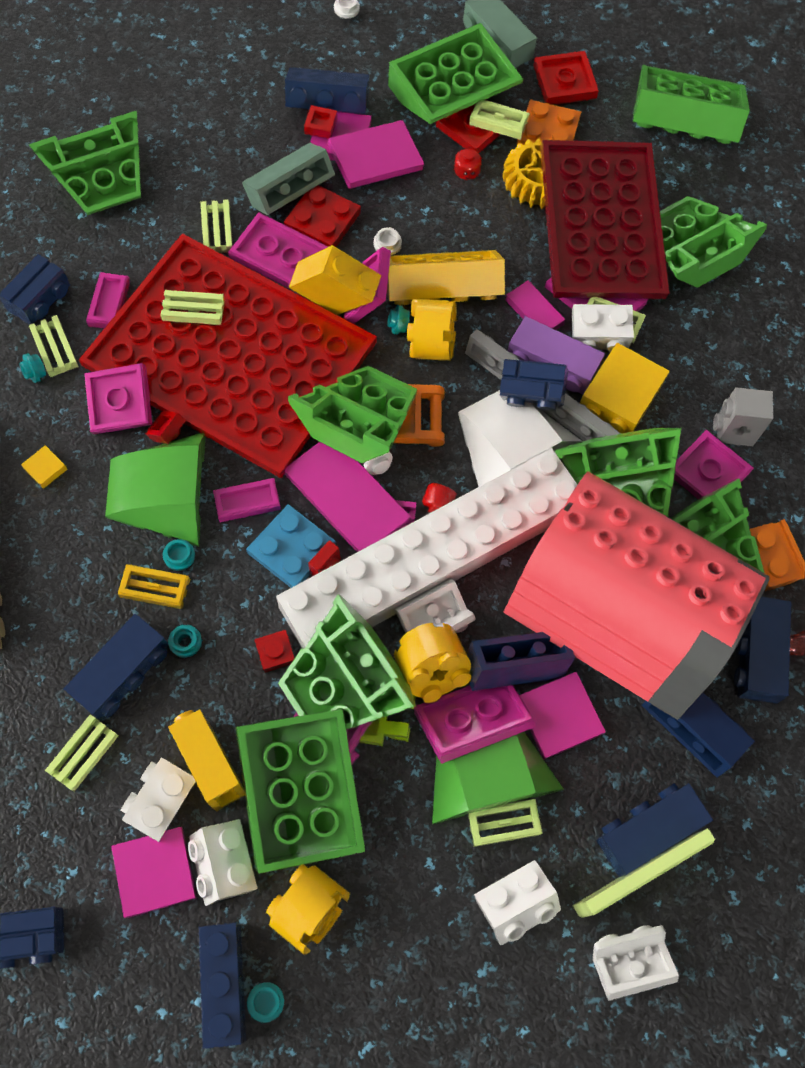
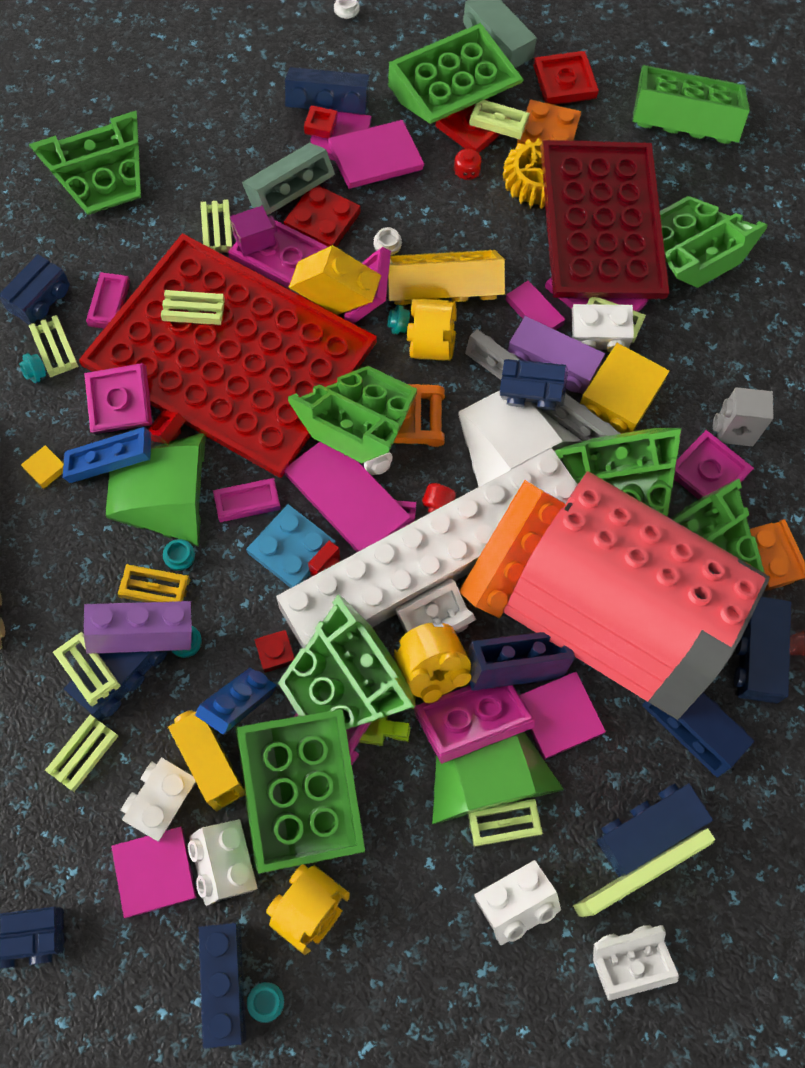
none -> yellowish green tile [53,632,121,707]
none -> blue plate [62,427,151,483]
none -> medium lavender brick [84,601,192,654]
none -> blue plate [195,668,277,735]
none -> magenta brick [230,206,277,256]
none -> orange brick [459,480,565,618]

